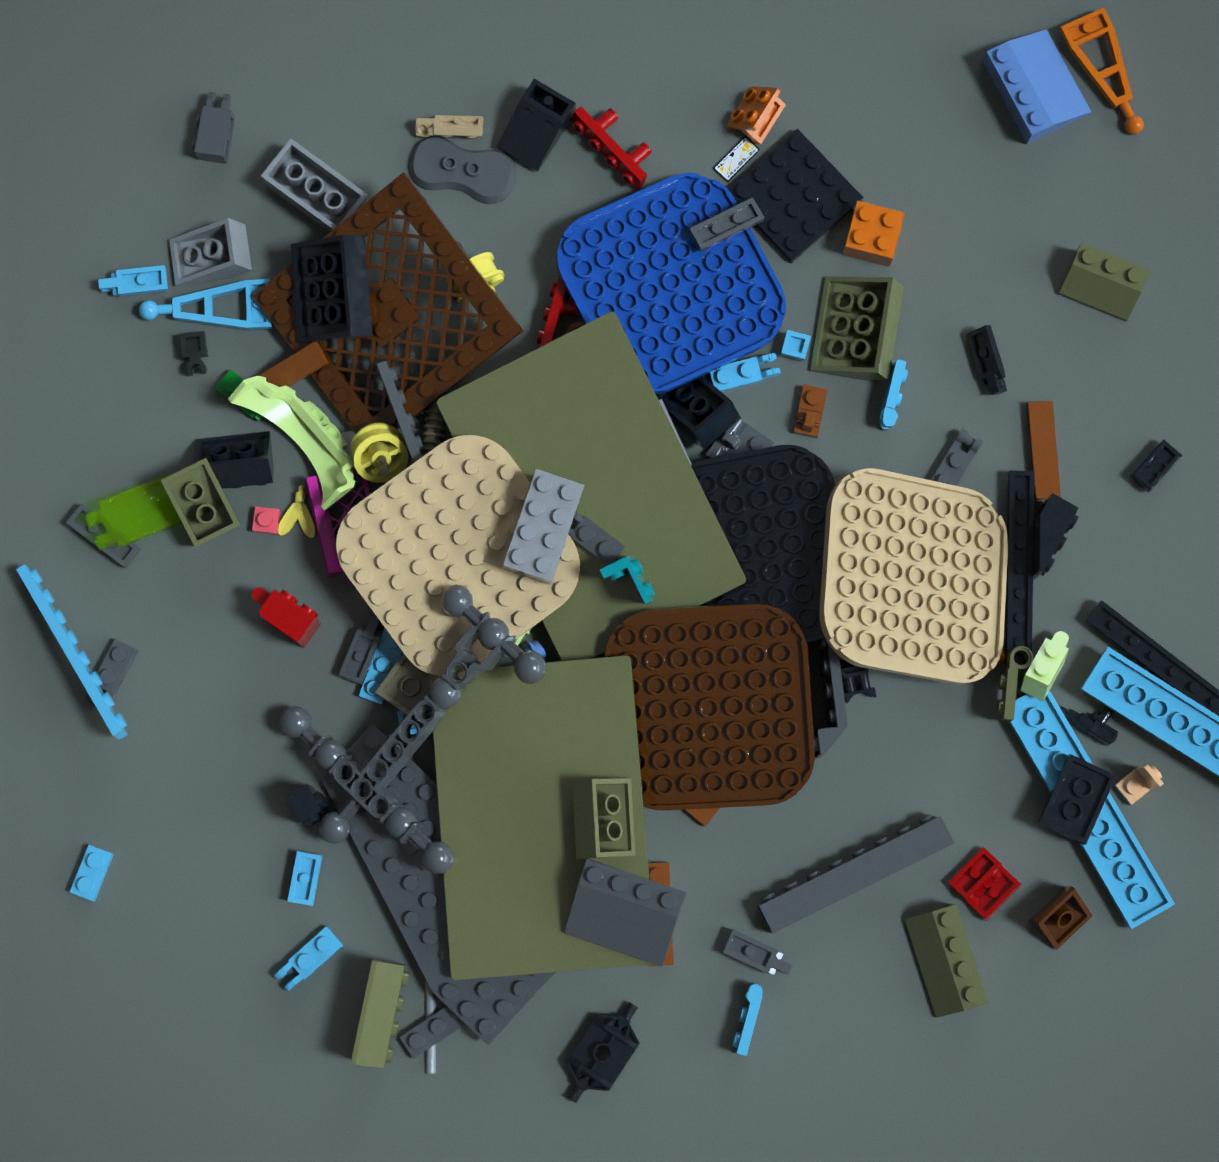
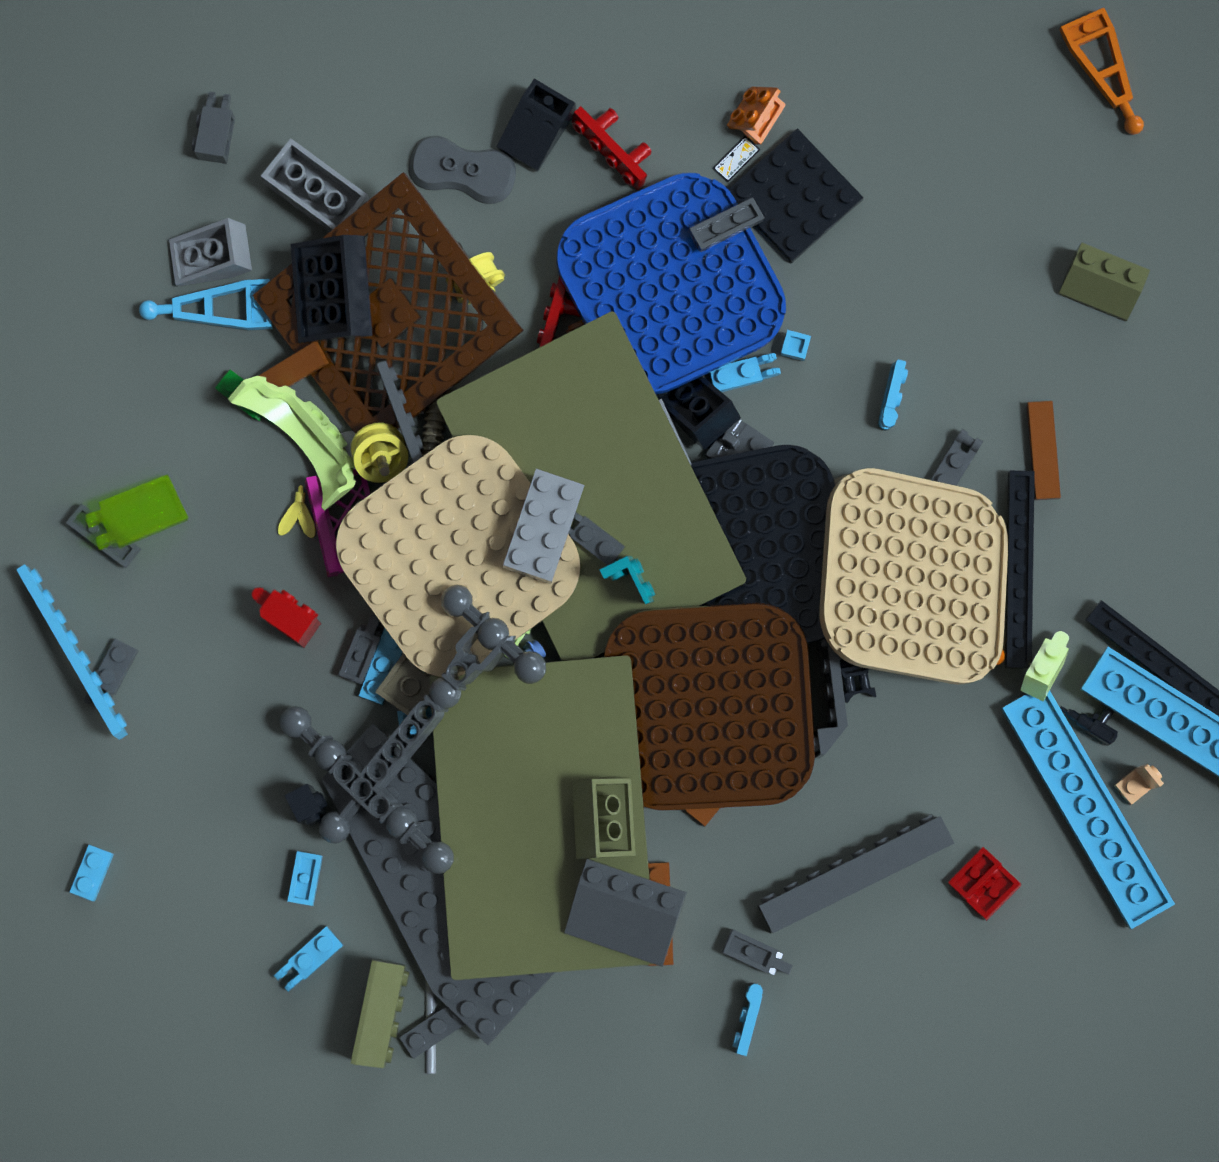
medium azure hinge [98,265,169,296] -> none
olive slope [161,458,241,547] -> none
pearl dark grey plate [179,331,208,376] -> none
black slope [194,431,274,489] -> none
coral plate [252,506,281,535] -> none
tan hinge [416,115,484,138] -> none
black plate [566,1002,640,1103] -> none
dark orange hinge [793,384,828,438] -> none
olive slope [810,276,904,381] -> none
orange brick [842,200,905,267] -> none
olive slope [904,904,988,1018] -> none
black hinge [966,325,1007,395] -> none
medium blue slope [982,29,1091,144] -> none
olive plate [996,646,1033,722] -> none
reddish brown slope [1029,886,1093,950] -> none
black slope [1033,493,1079,579] -> none
black plate [1038,754,1117,845] -> none
black plate [1130,439,1183,493] -> none

